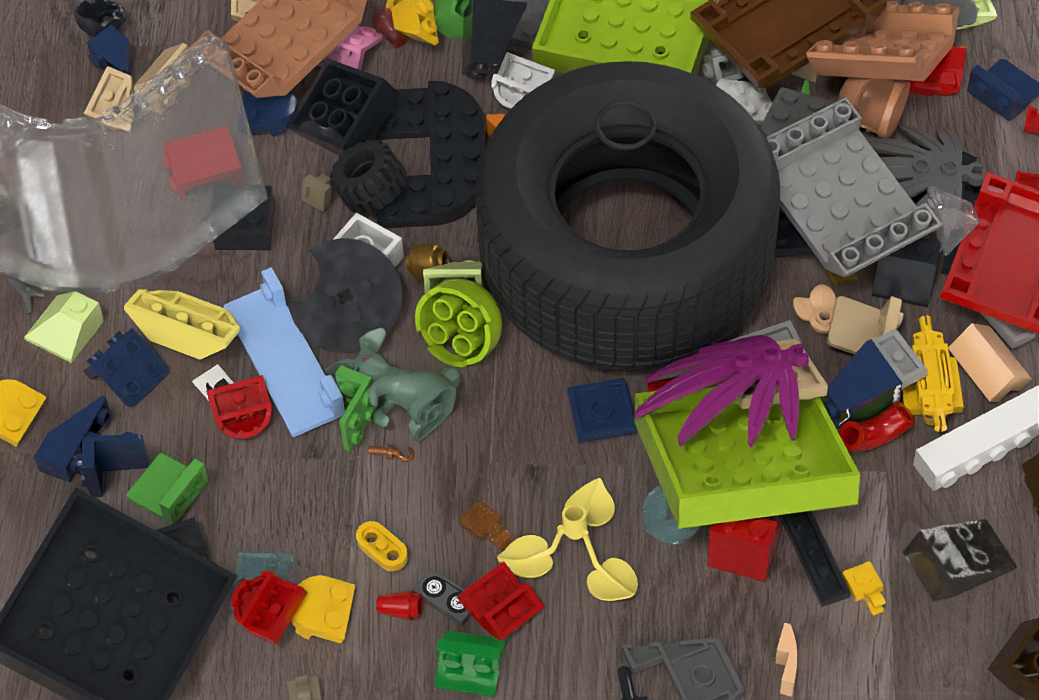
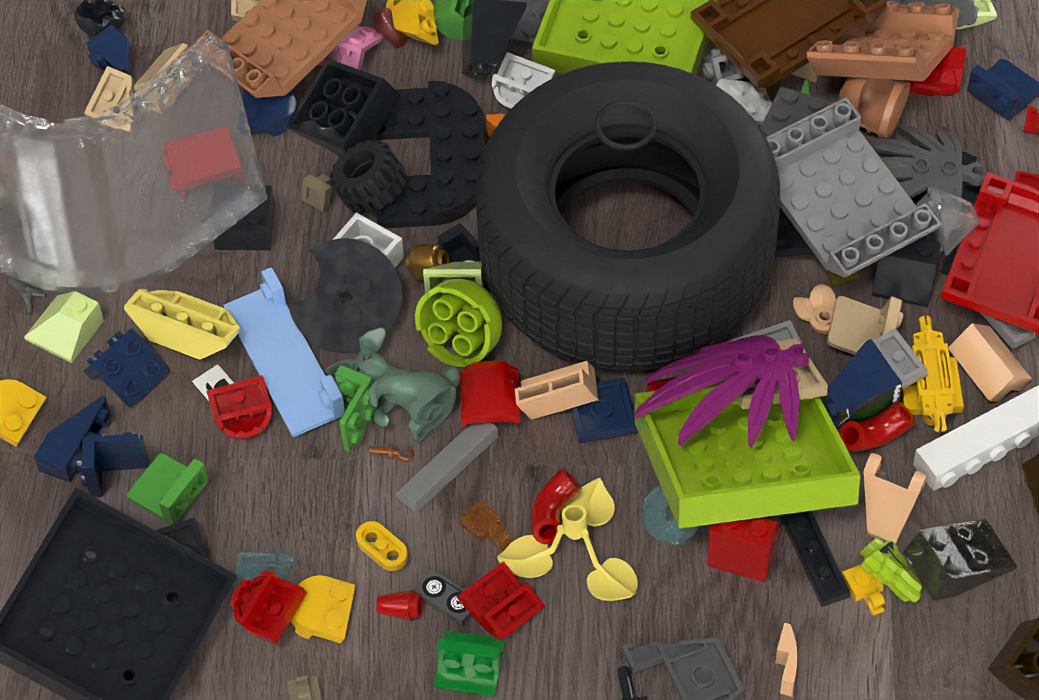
none -> light grey slope [395,423,498,513]
none -> black panel [438,222,481,263]
none -> red slope [460,361,520,426]
none -> light nougat piece [515,361,598,420]
none -> red cylinder [530,468,581,544]
none -> lime rock [860,537,922,603]
none -> light nougat flag [863,453,926,545]

